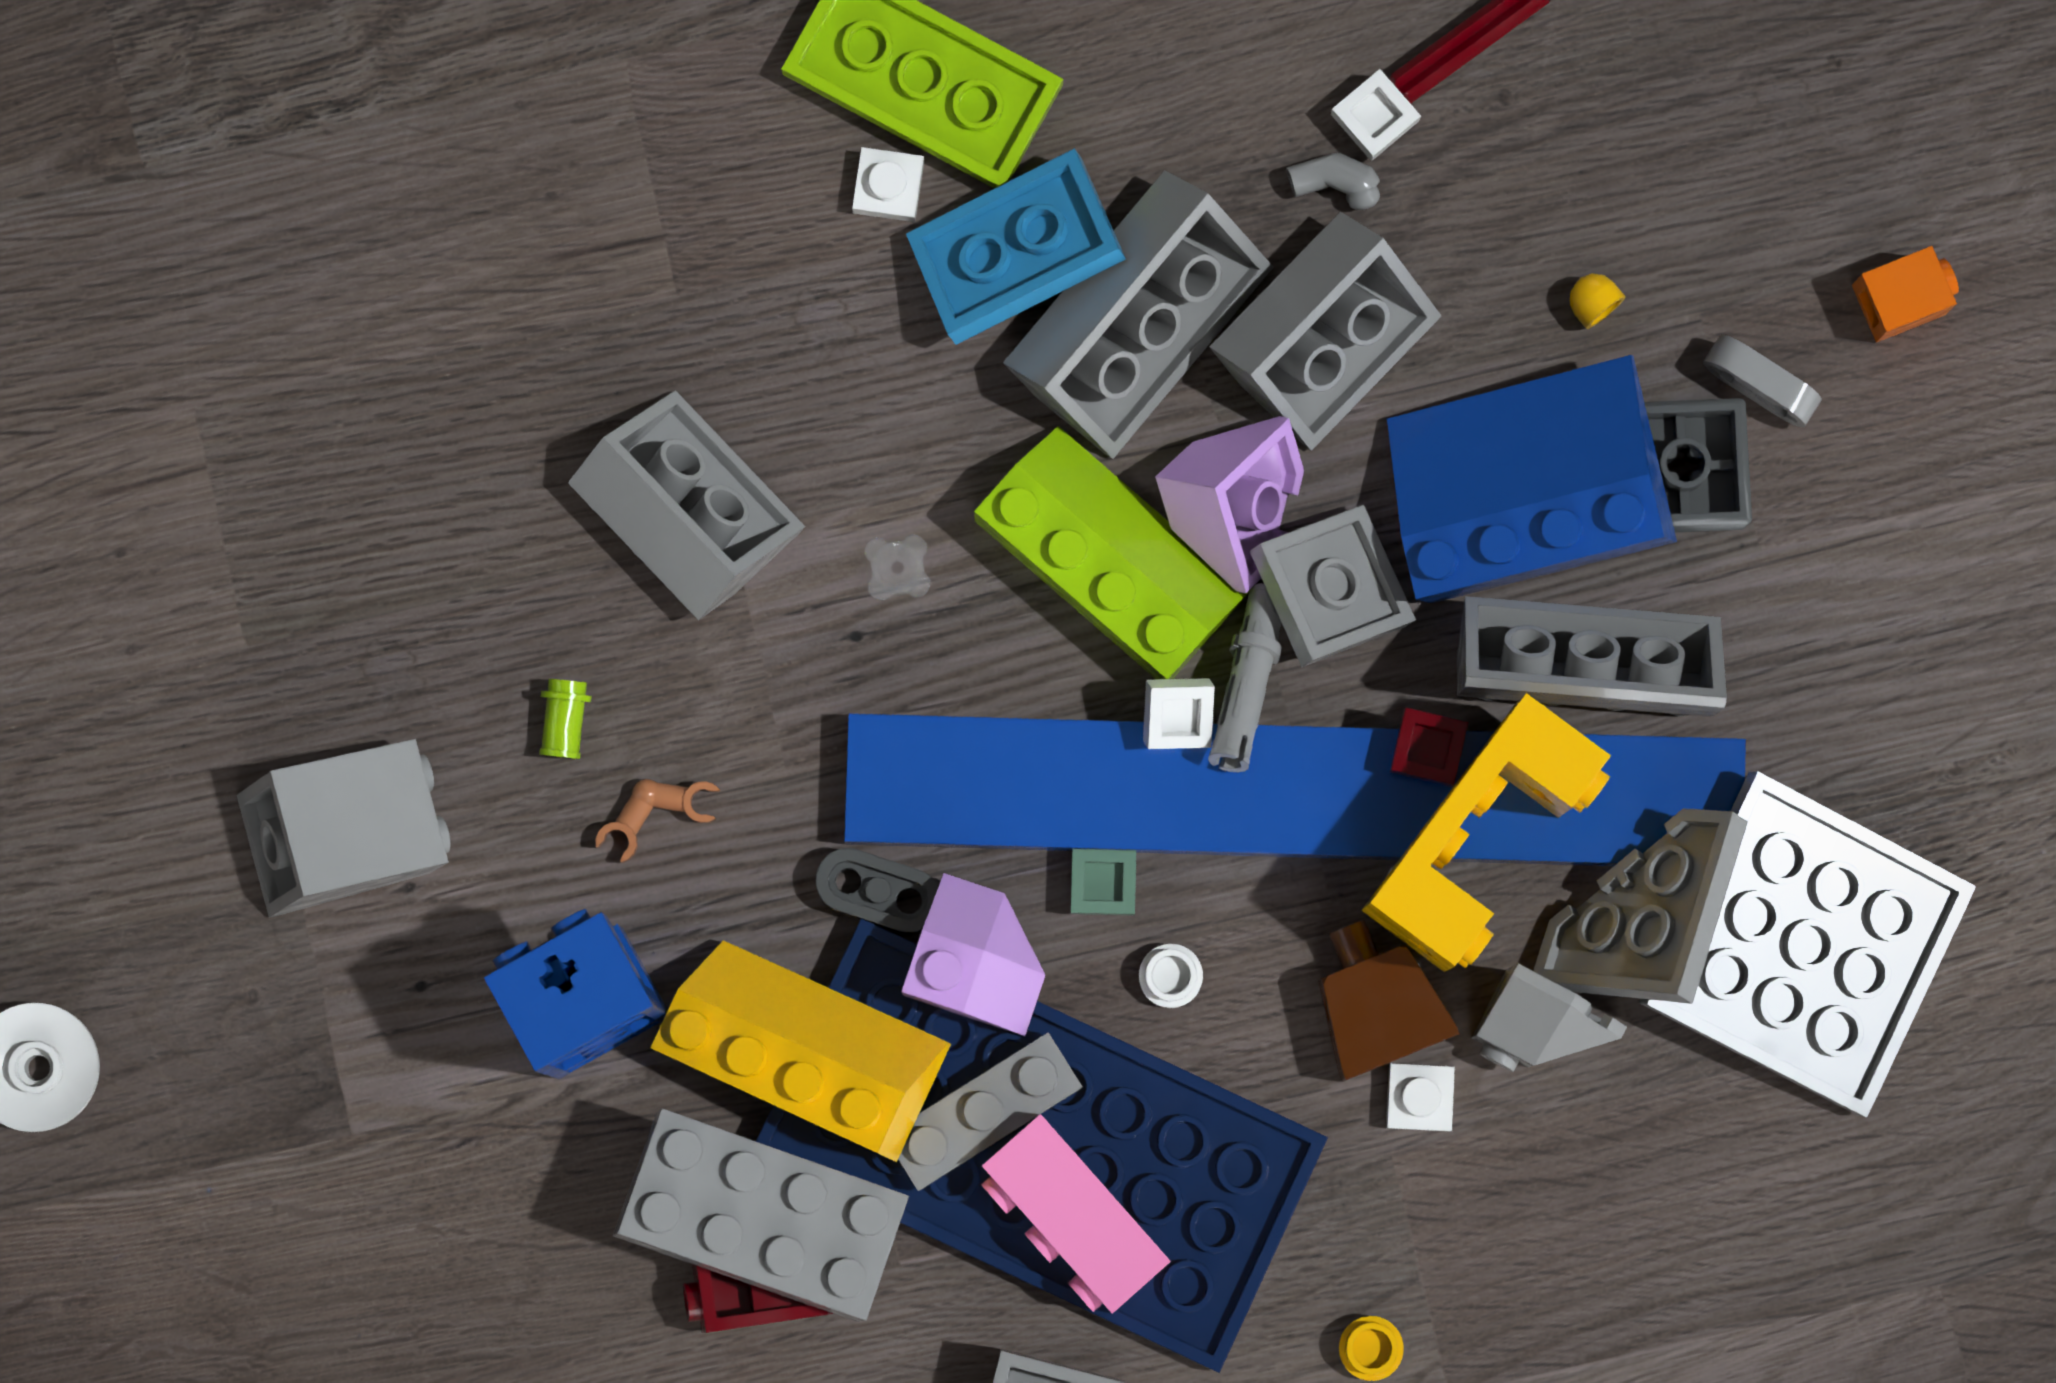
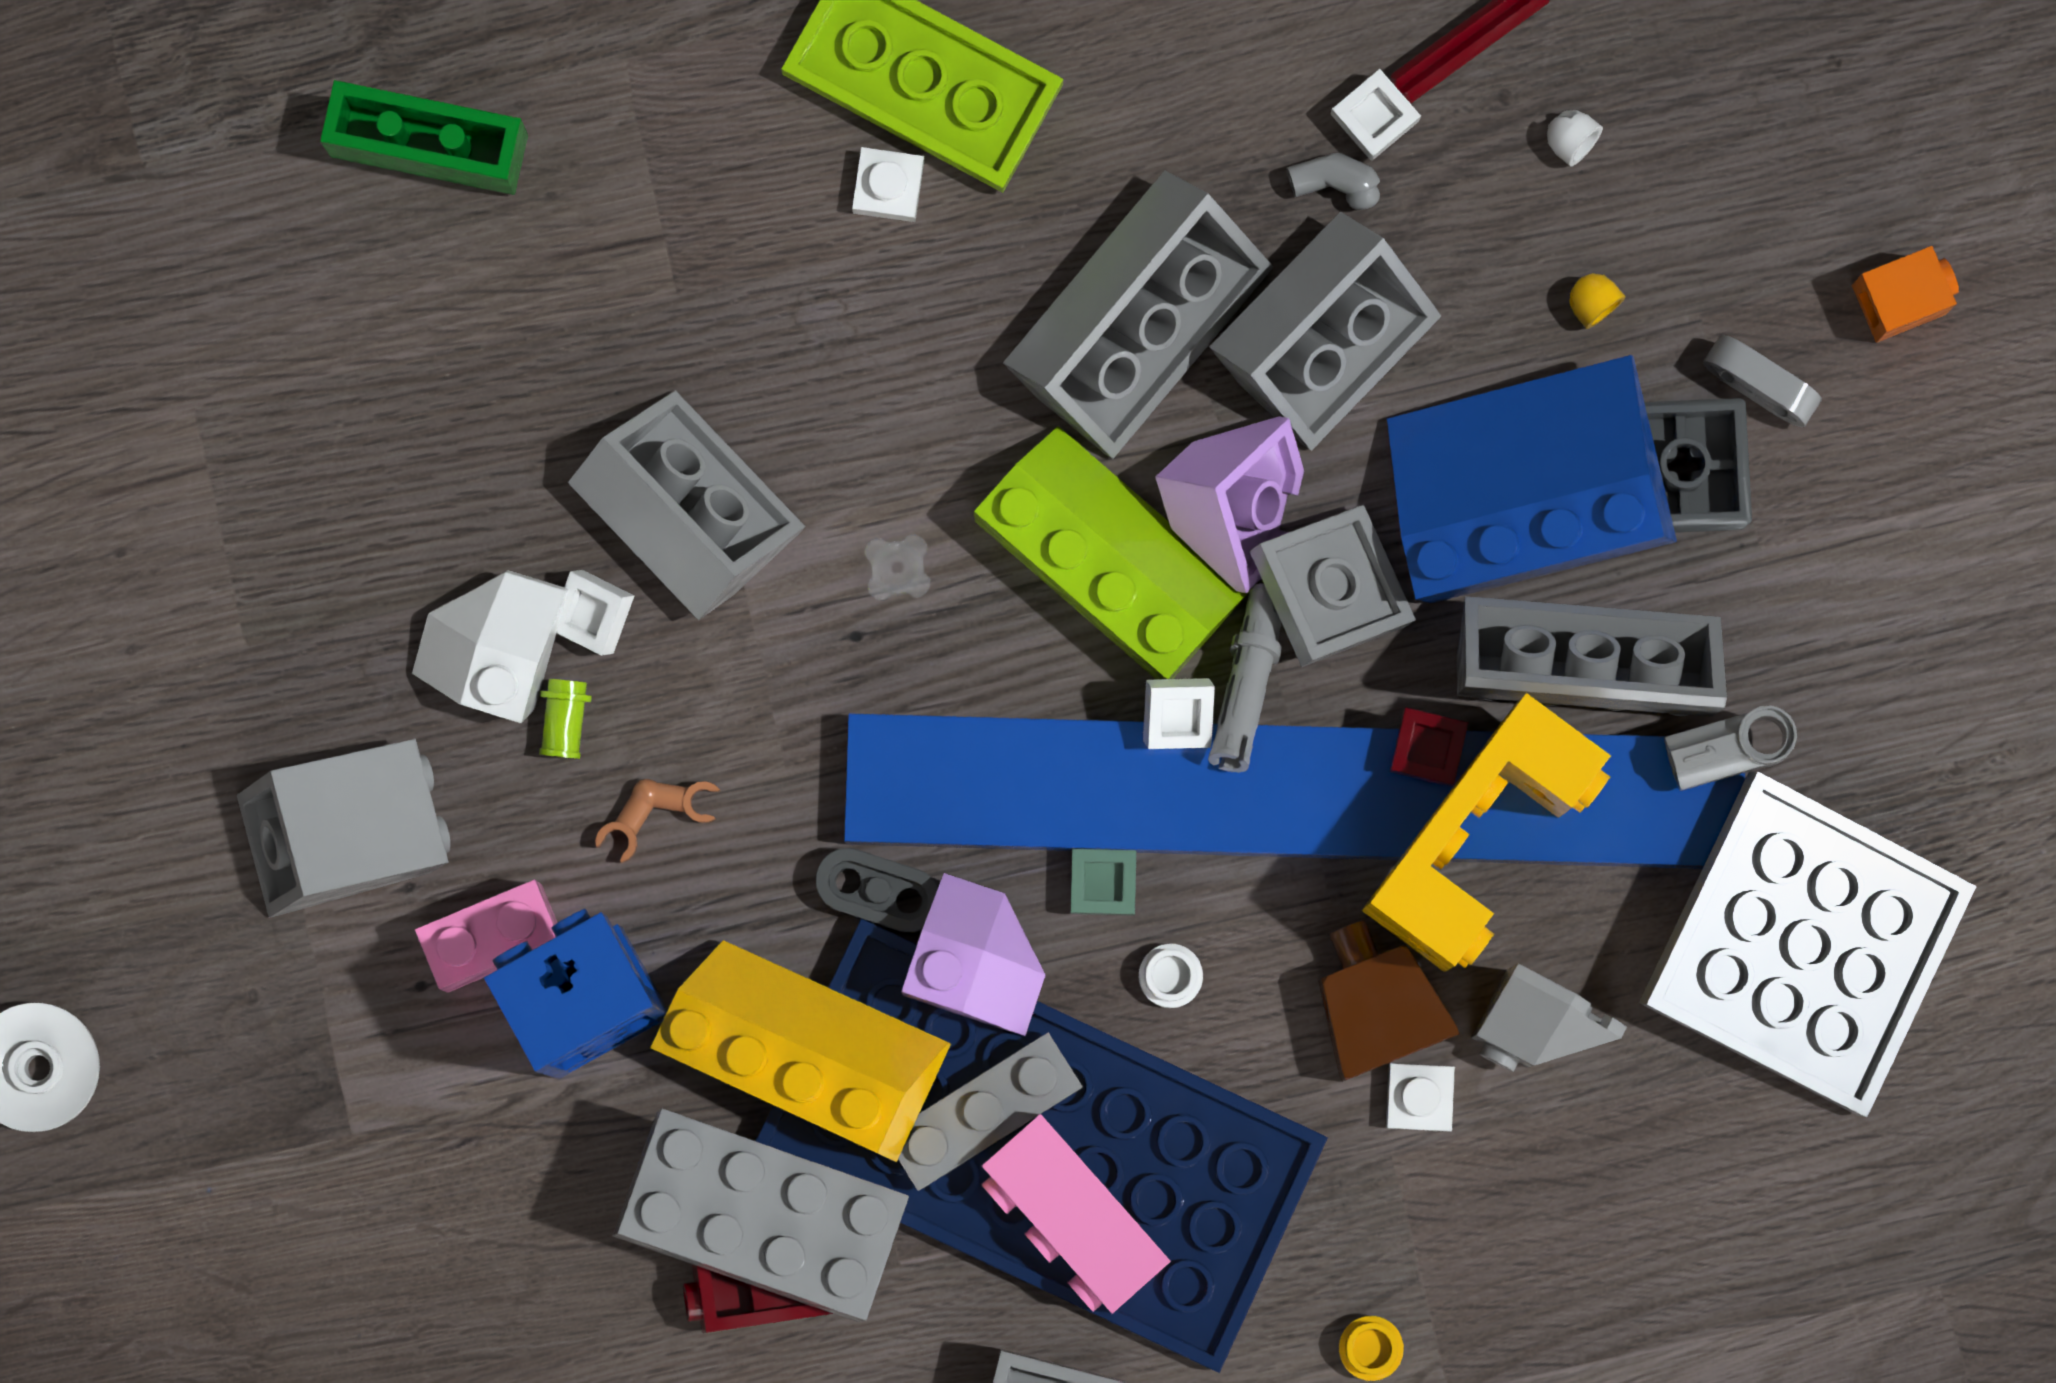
dark azure plate [906,148,1126,345] -> none
light grey plate [1534,808,1748,1004] -> none
none -> green brick [320,80,528,195]
none -> white slope [412,570,569,723]
none -> bright pink brick [415,879,558,993]
none -> white plate [557,570,634,656]
none -> white hinge [1547,110,1603,166]
none -> light grey piece [1664,705,1797,791]

